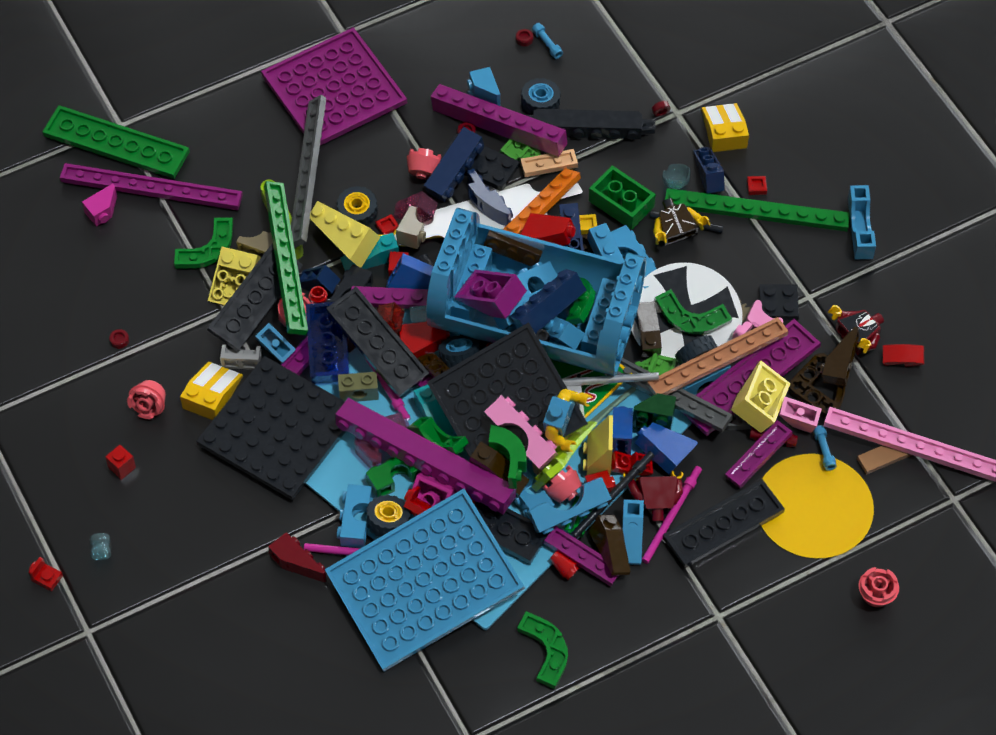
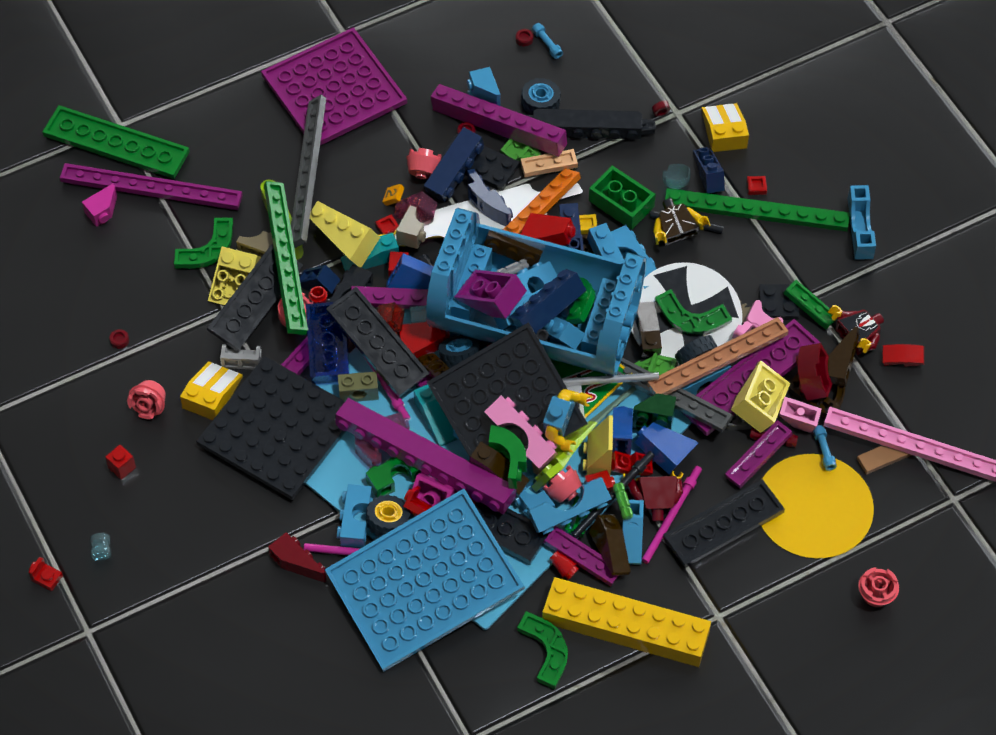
dark azure slope [255,323,296,363] -> none
black wheel [337,186,378,226] -> none
green arch [407,417,469,454] -> none
none -> light orange tile [382,184,405,206]
none -> light grey axle [496,259,529,274]
none -> yellow brick [542,577,711,667]
none -> bright green axle [613,482,633,520]
none -> green tile [784,280,837,330]
none -> dark red brick [796,343,832,401]

